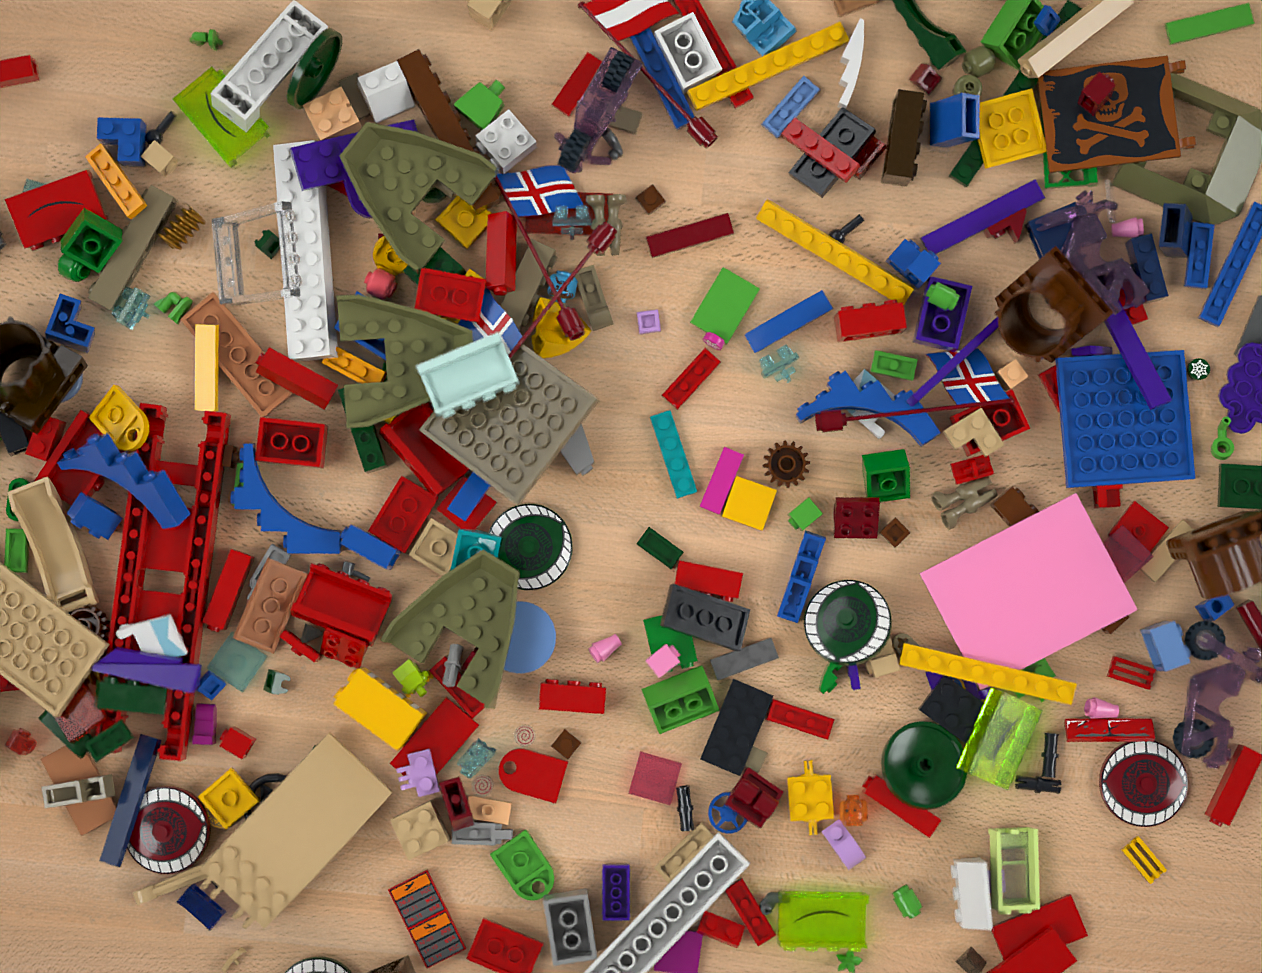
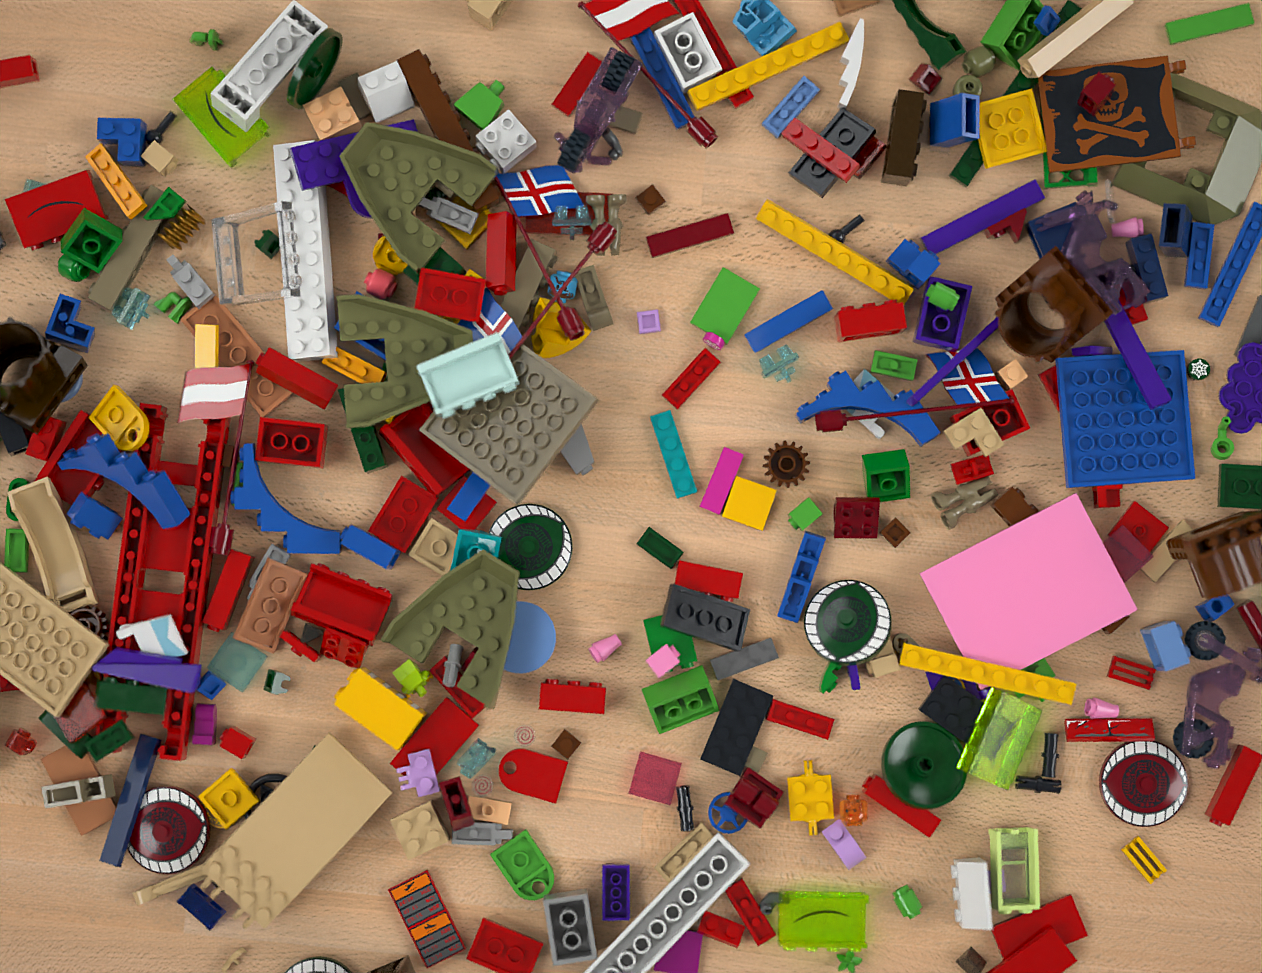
dark grey hand [342,562,370,582] -> none
none -> green tile [143,187,187,221]
none -> light grey hinge [167,255,215,309]
none -> flag [177,360,255,556]
none -> light grey hinge [418,197,479,234]

